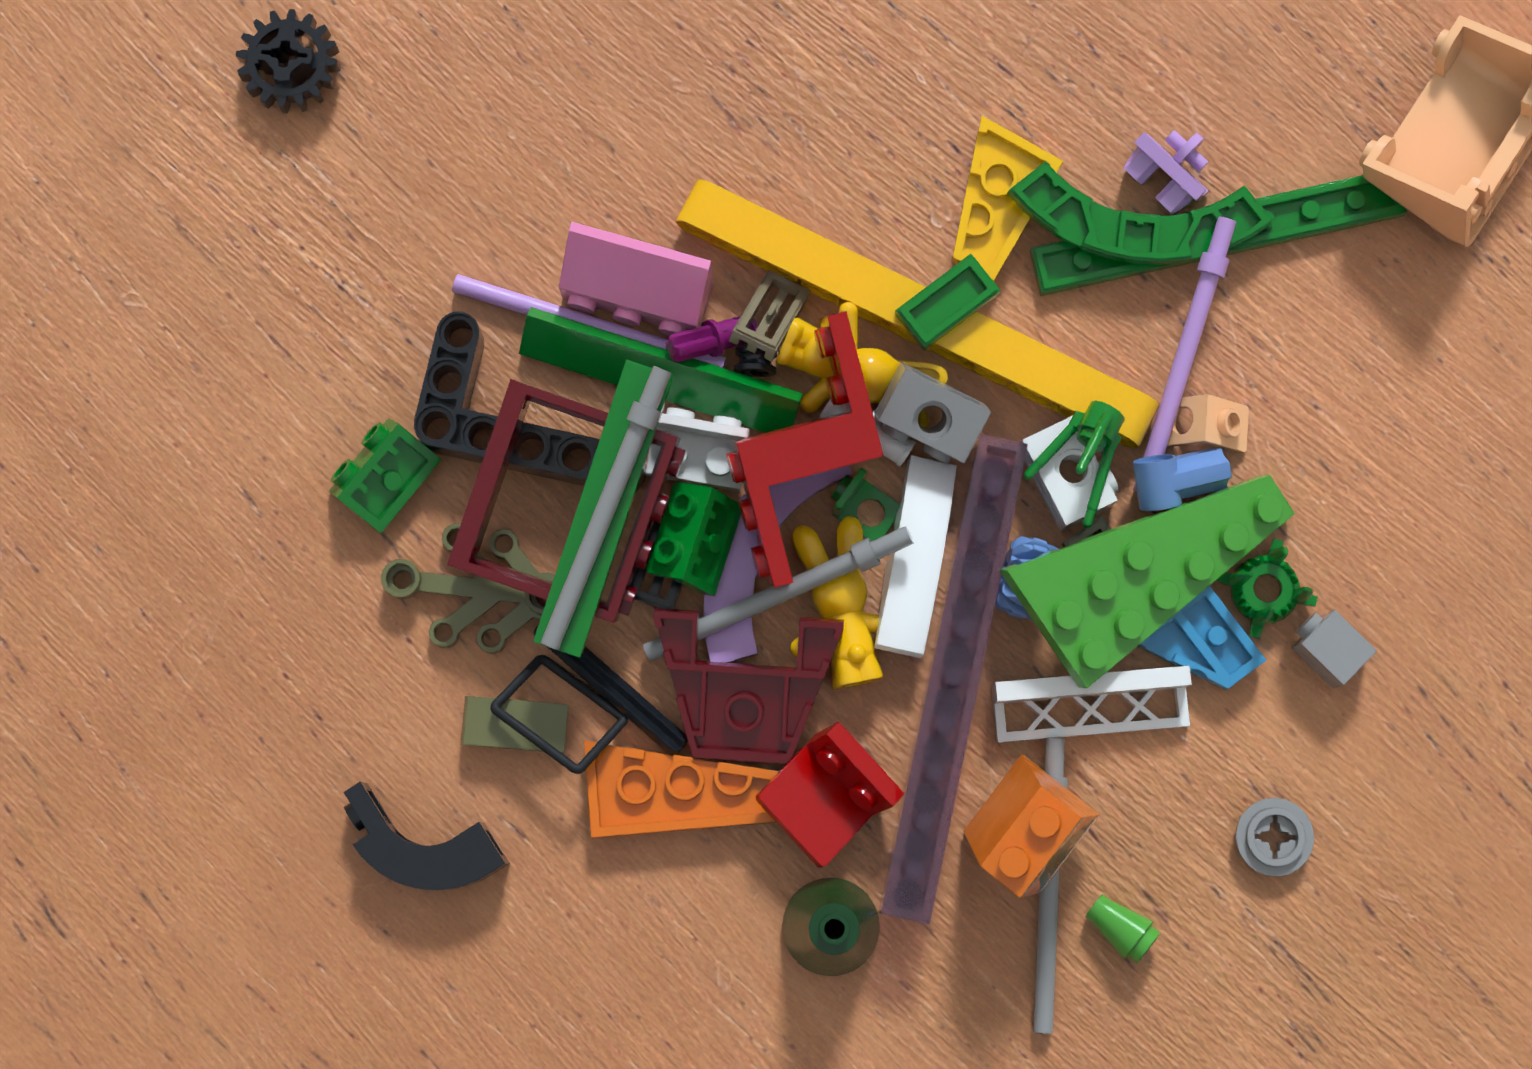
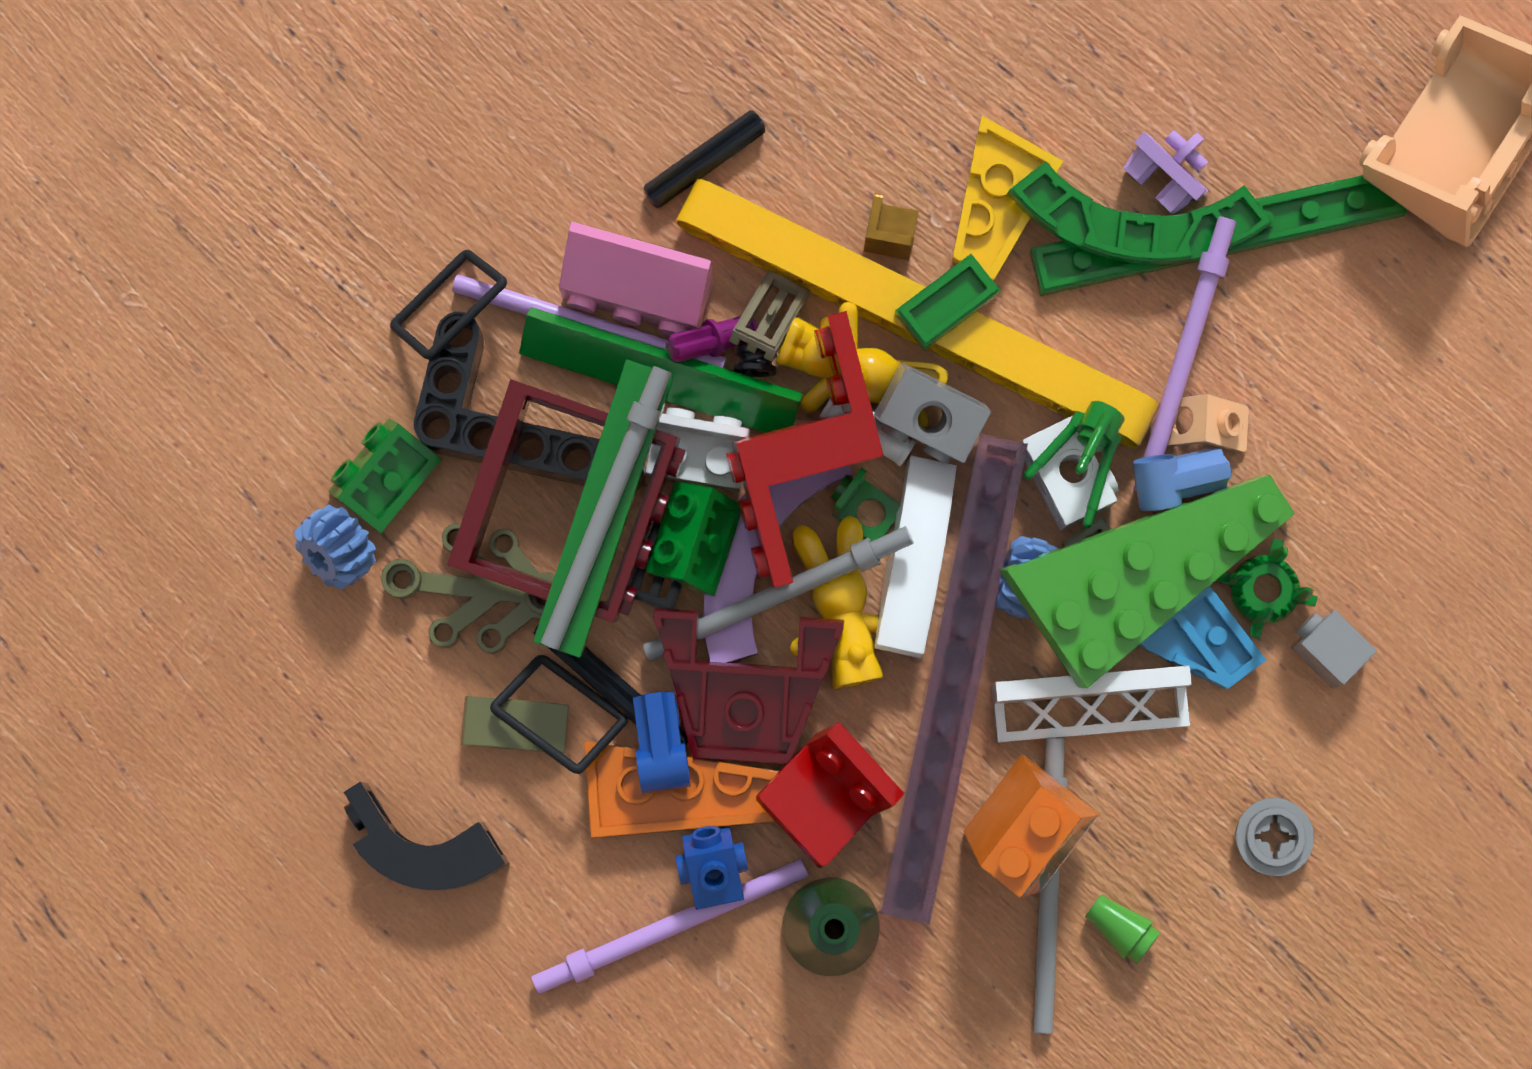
black gear [236,9,341,114] -> none
none -> medium blue gear [294,504,376,590]
none -> black piece [390,250,507,360]
none -> lavender bar [531,859,808,994]
none -> blue piece [633,692,691,793]
none -> black axle [643,110,766,208]
none -> blue brick [675,826,749,910]
none -> pearl gold panel [863,193,919,260]

